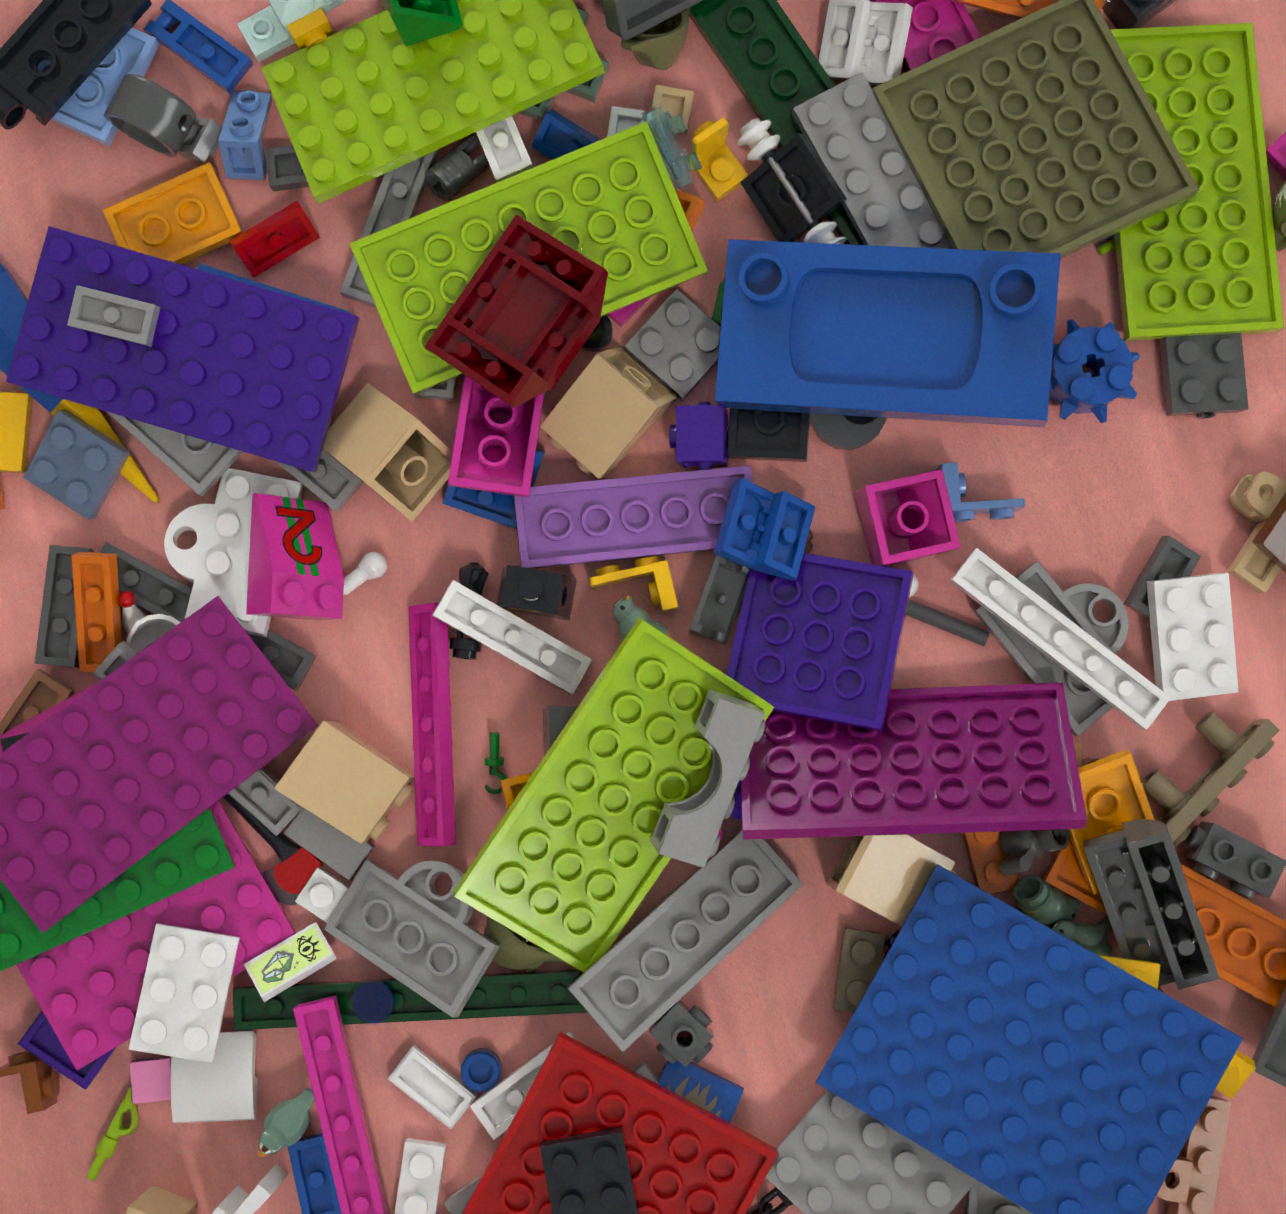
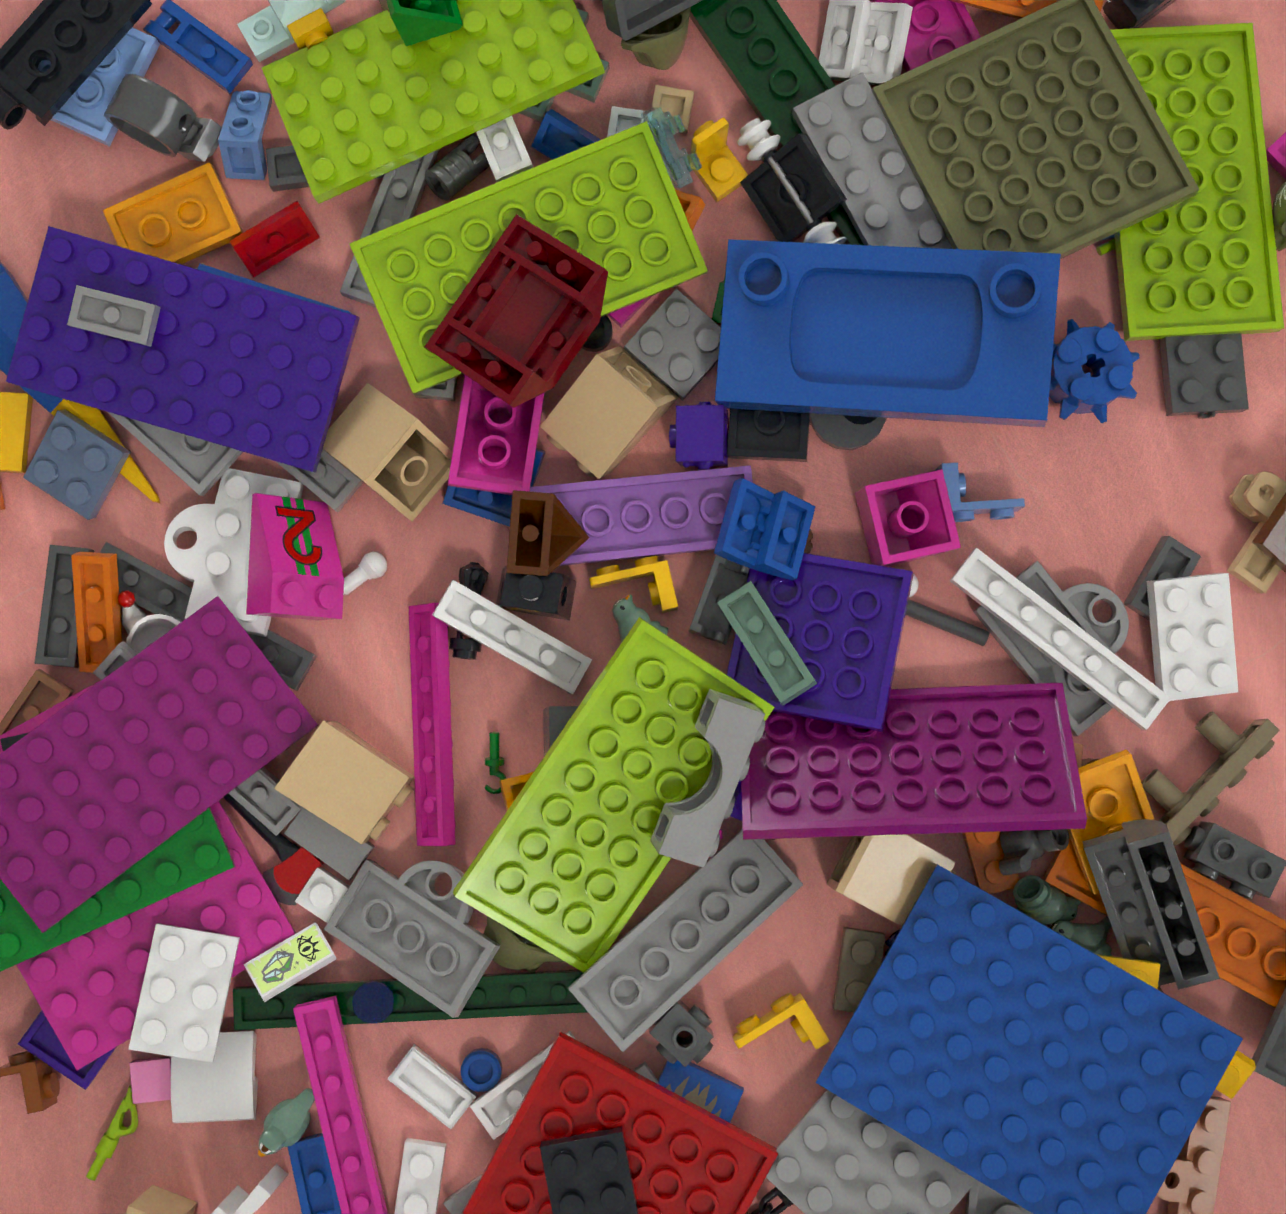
none -> reddish brown slope [506,490,590,576]
none -> sand green plate [717,581,817,706]
none -> yellow bracket [732,993,830,1050]

